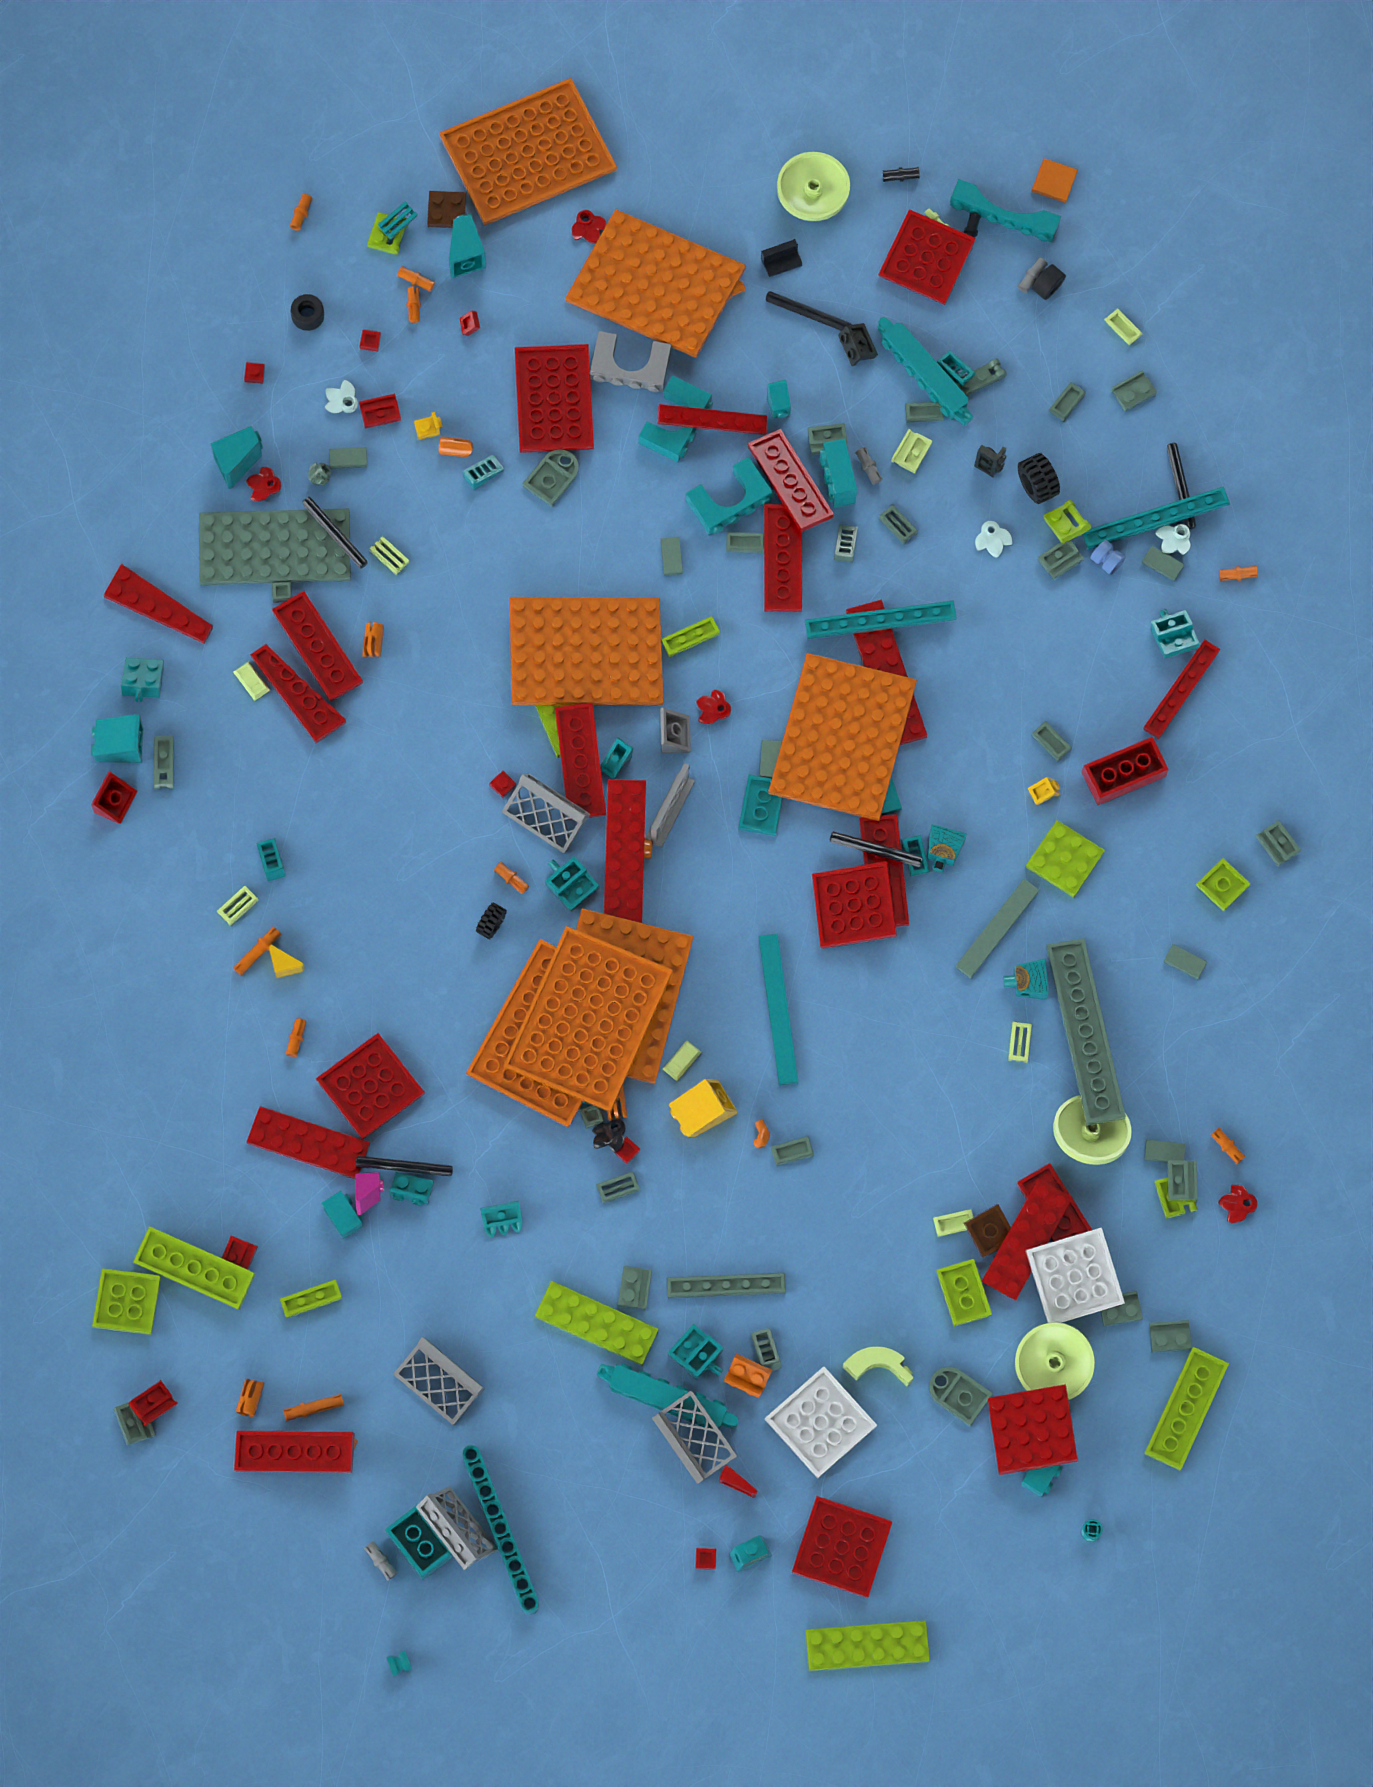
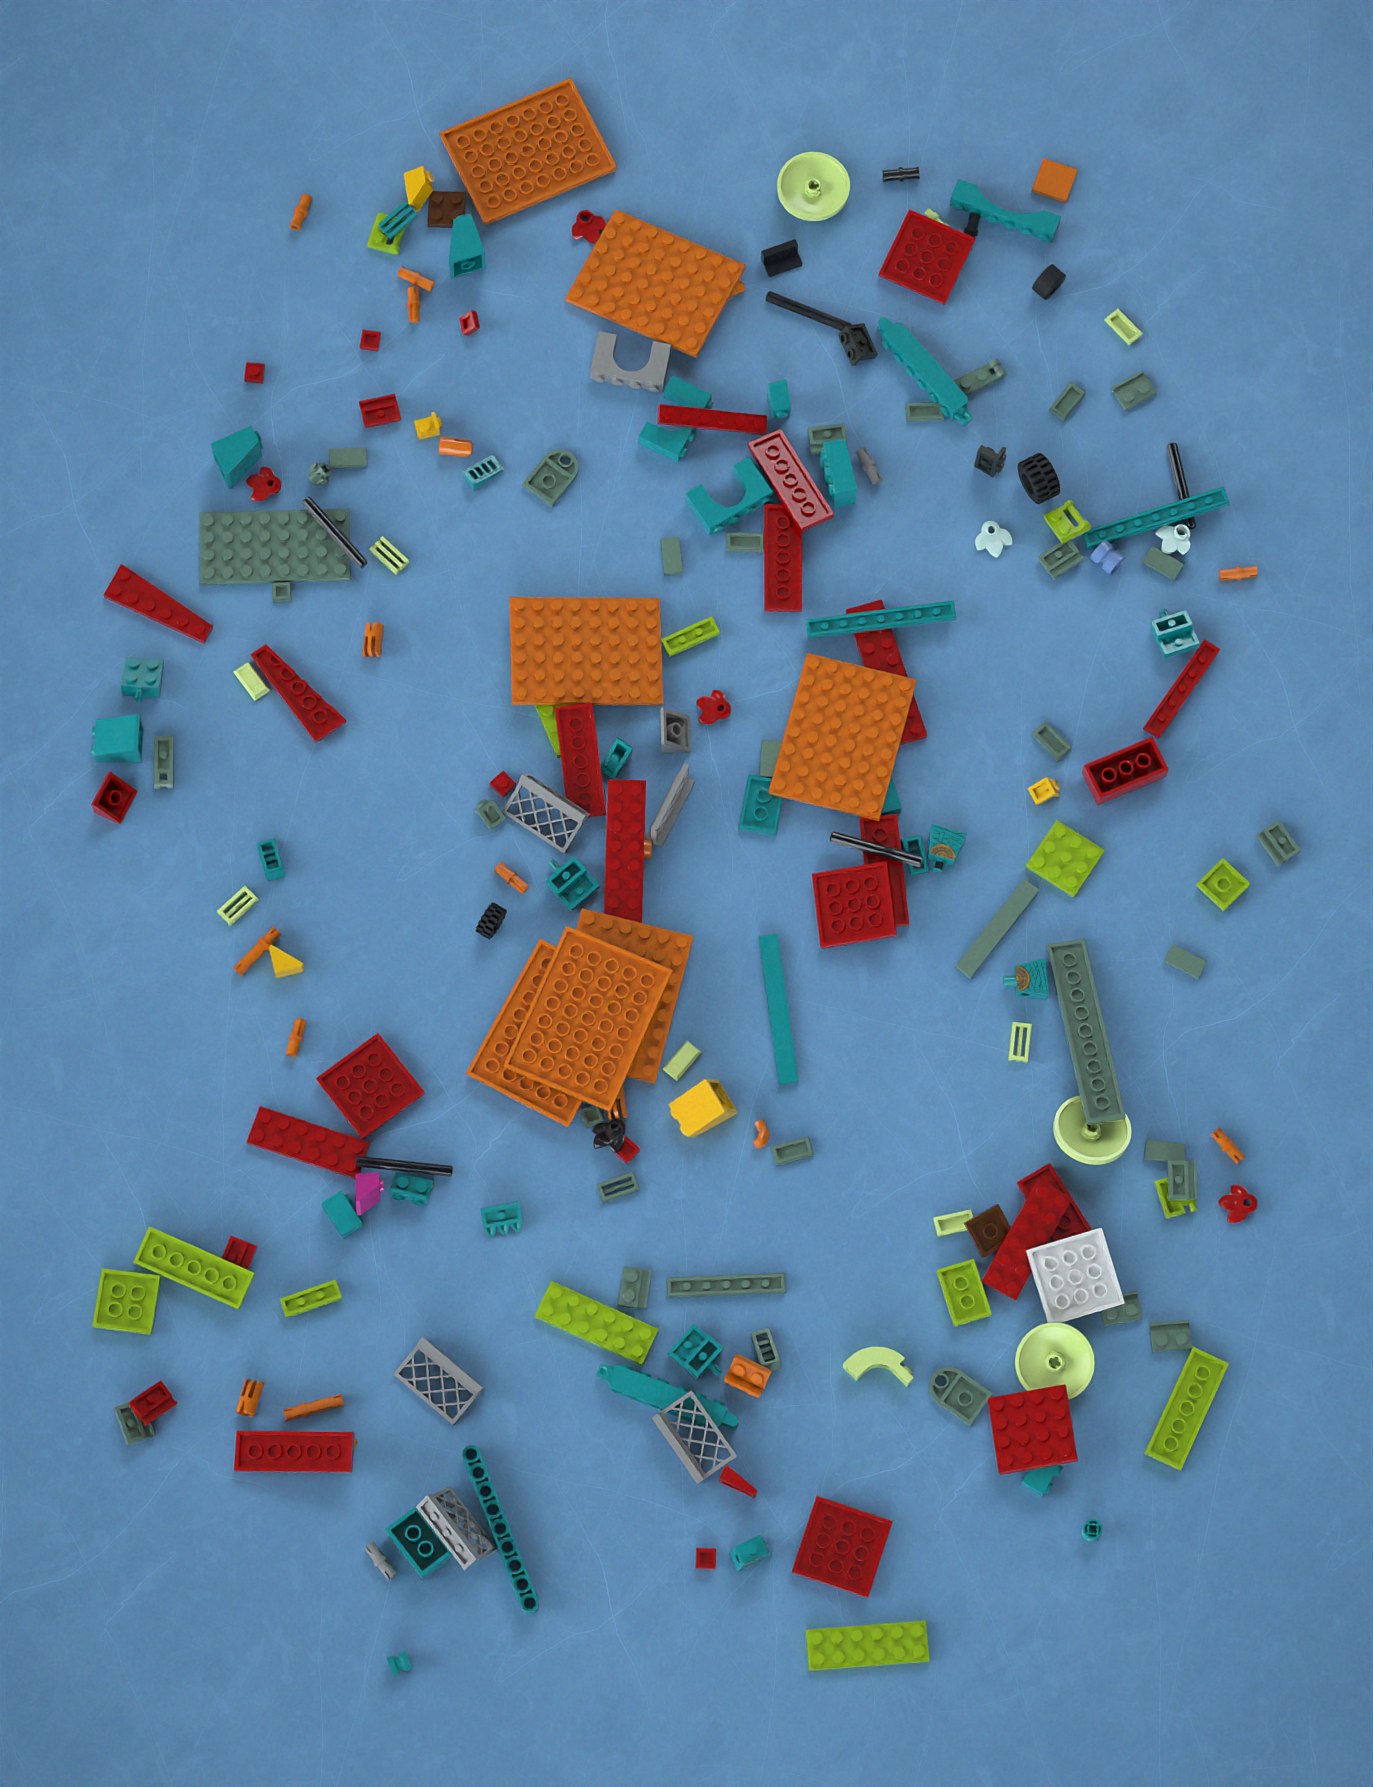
red plate [272,591,363,702] -> none
black tyre [290,294,324,331] -> none
light aqua plate [325,380,358,413] -> none
red plate [515,344,594,453] -> none
white plate [765,1367,877,1479] -> none
sand green slope [834,524,858,563] -> none
sand green tile [879,505,918,544] -> none
yellowish green plate [891,429,933,474] -> none
teal slope [937,350,976,386] -> none
light grey pin [1017,258,1048,293] -> none
none -> yellow slope [404,166,434,212]
none -> sand green bracket [474,799,506,830]

